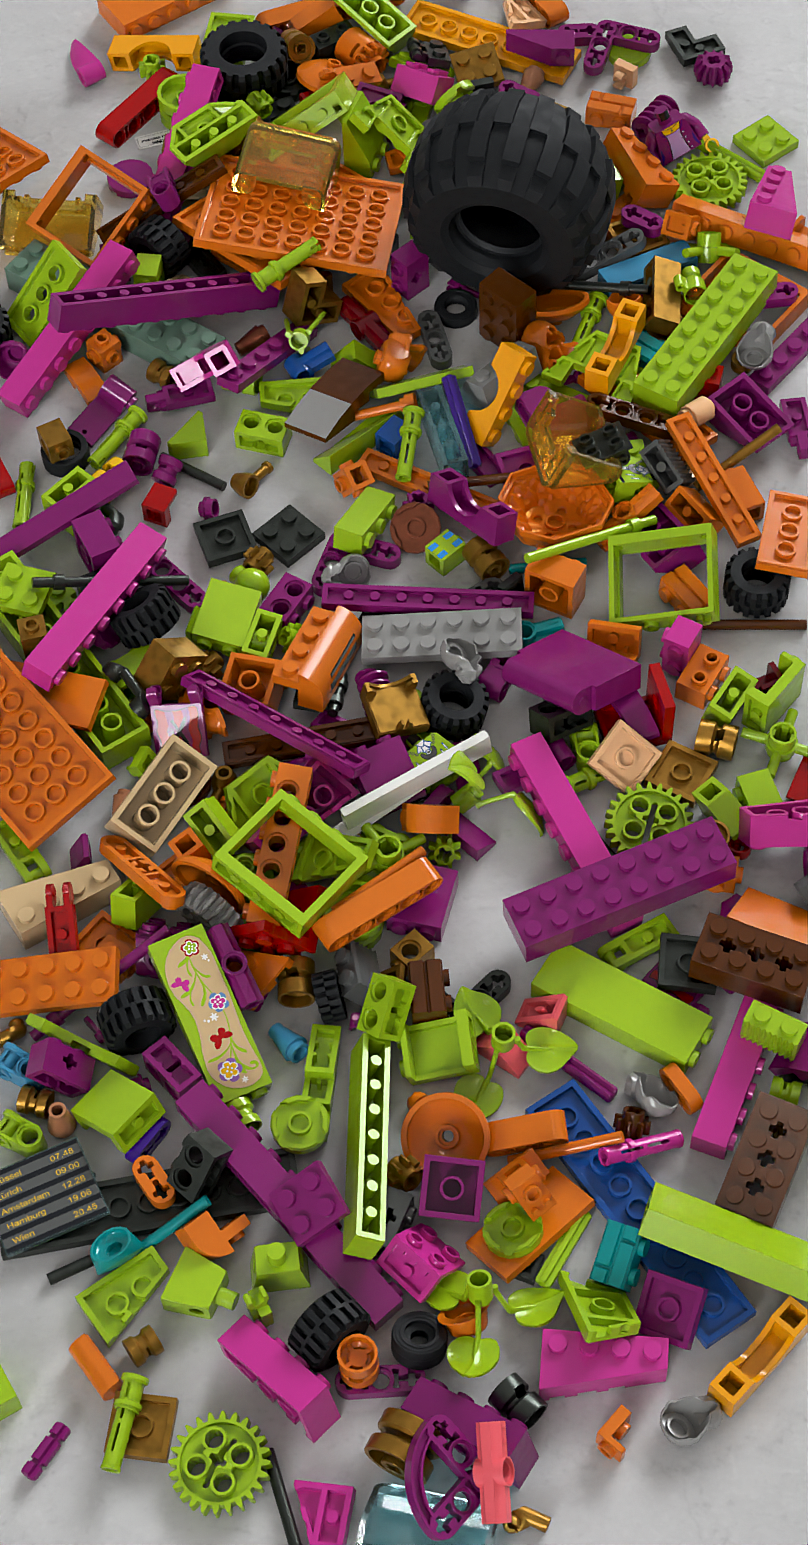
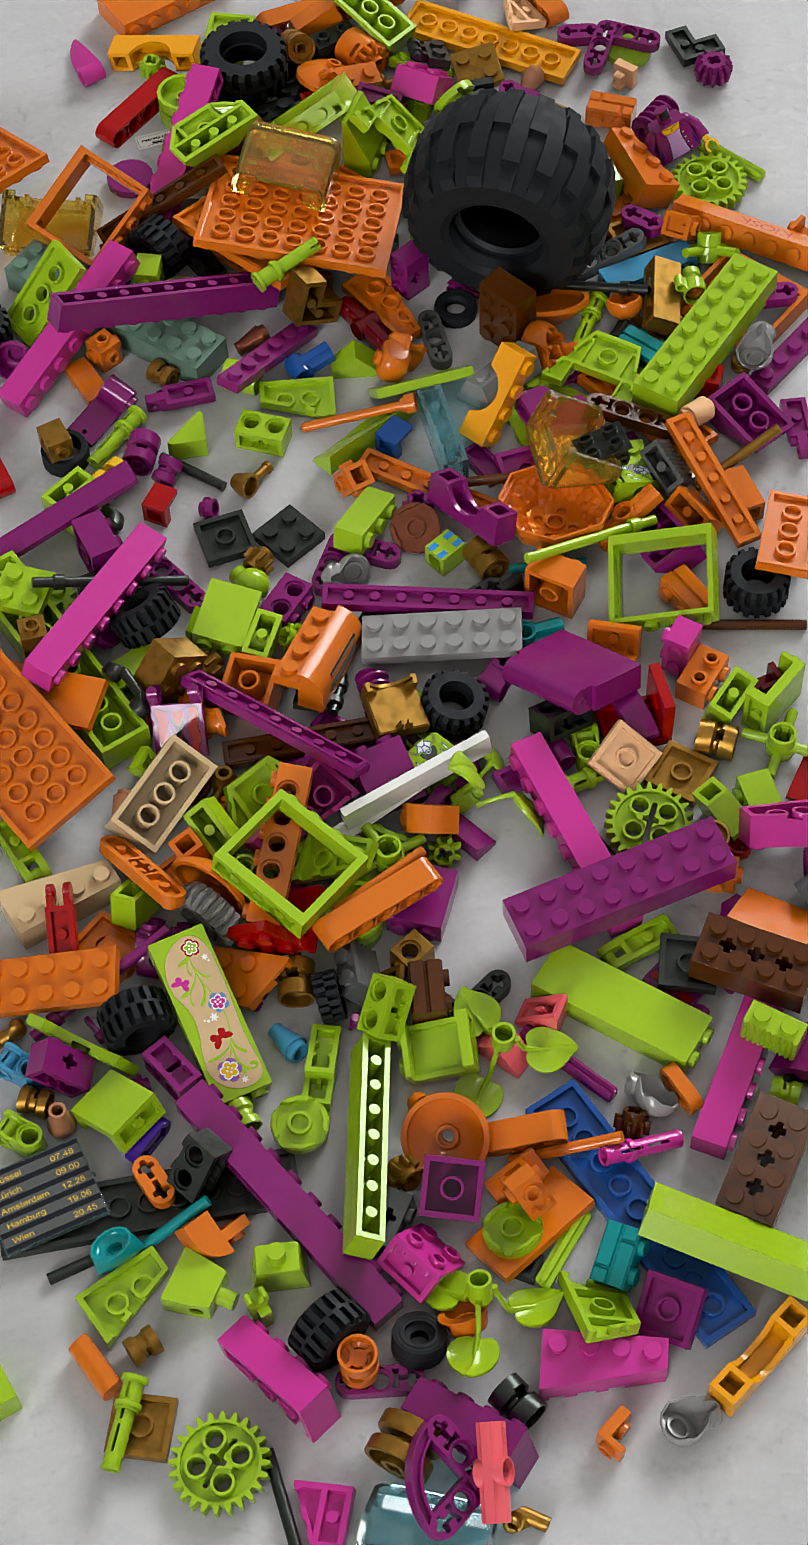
lime pin [12,461,36,529] -> none
magenta axle [21,1422,71,1481] -> none
magenta slope [70,833,92,870] -> none
magenta piece [145,166,180,212] -> none
arch [169,340,240,393] -> none
magenta piece [206,922,264,1011] -> none
lime gear [246,89,274,119] -> none
magenta plate [268,1160,351,1247] -> none
lime plant [284,311,326,355] -> none
slope [285,358,384,443] -> none
lime pin [395,405,425,482] -> none
light grey hair [440,637,482,684] -> none
dark purple axle [441,374,482,469] -> none
magenta slope [506,29,575,66] -> none
light orange arch [584,298,646,395] -> none
lime plate [732,115,799,168] -> none
dark pink wedge [744,165,797,240] -> none

